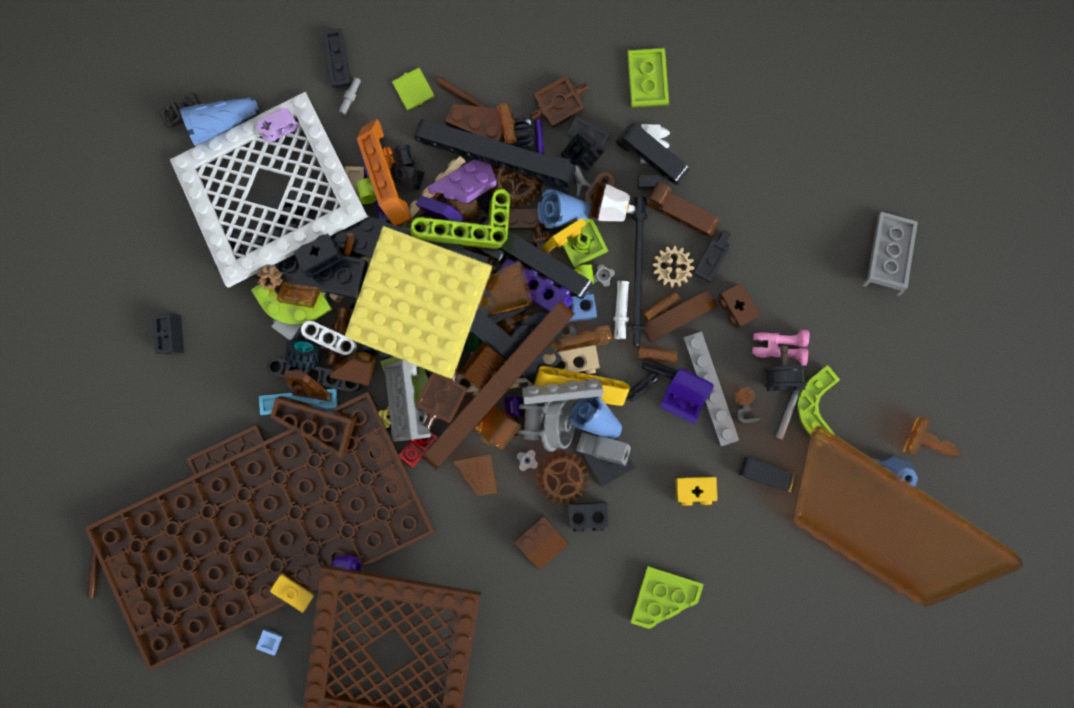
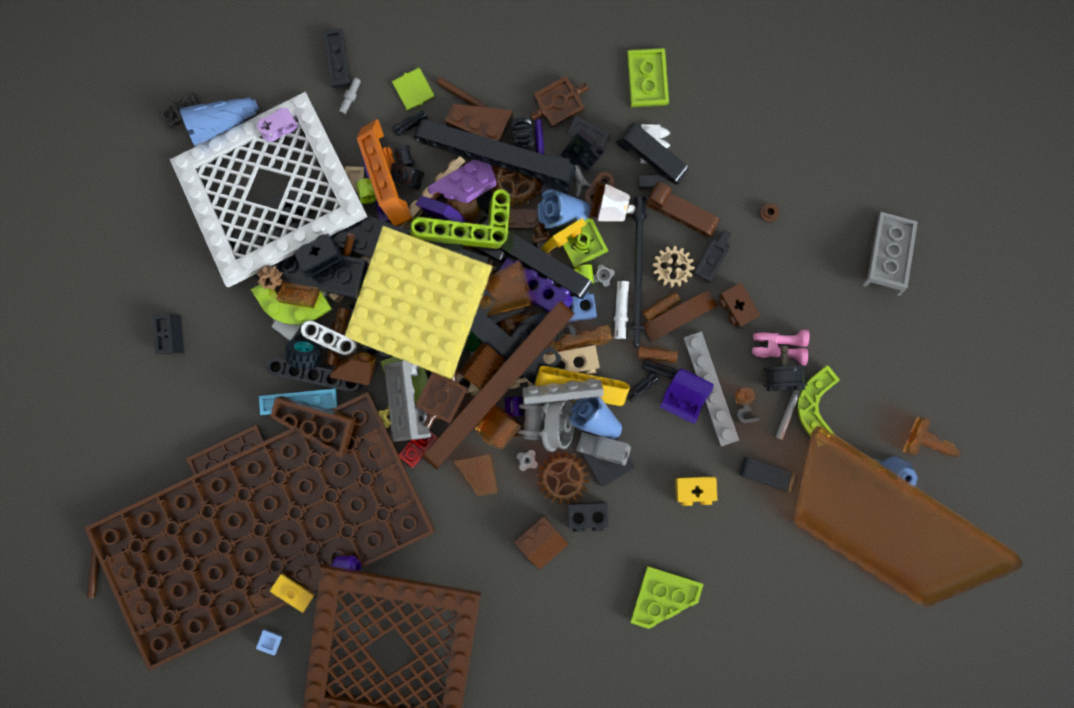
reddish brown wing [284,370,331,401] -> none
clear orange pin [497,103,517,144] -> none
none -> black axle [393,109,428,136]
none -> reddish brown plate [760,203,779,222]

